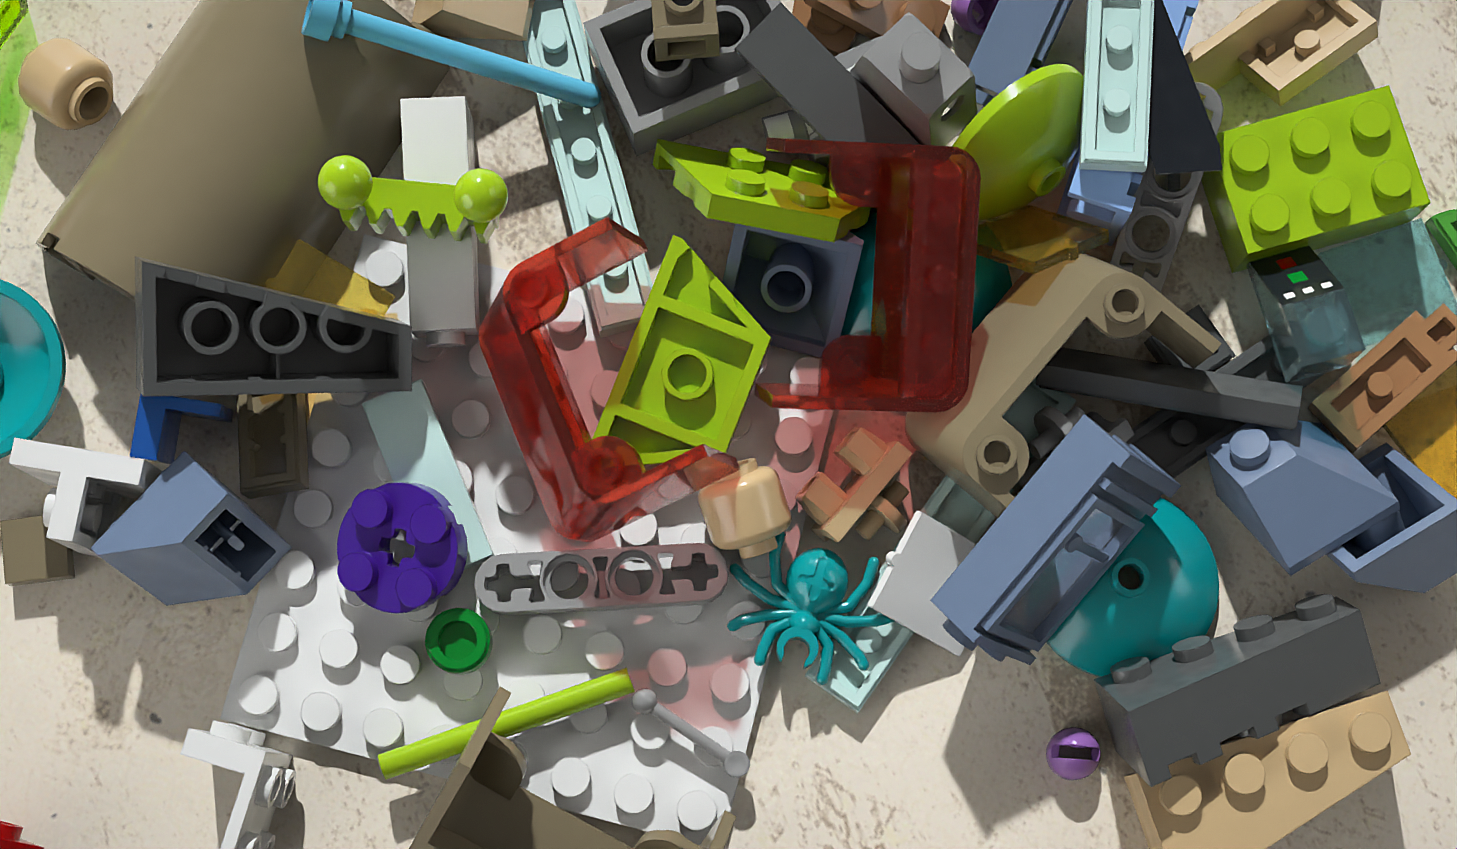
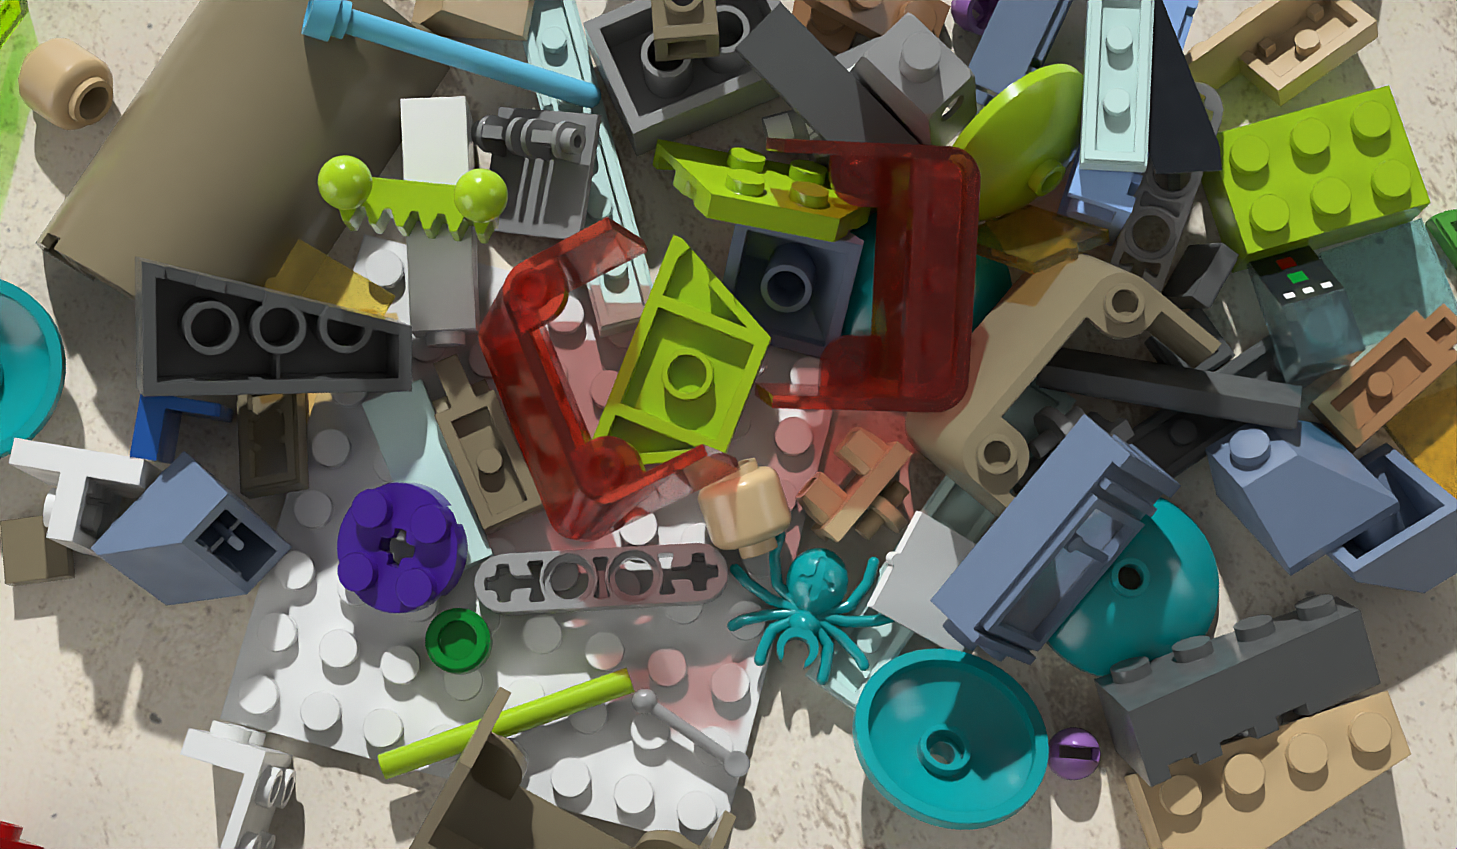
none -> dark tan hinge [432,354,546,535]
none -> light grey hinge [471,107,601,242]
none -> teal dish [852,649,1049,830]
none -> dark grey tile [1161,243,1238,309]

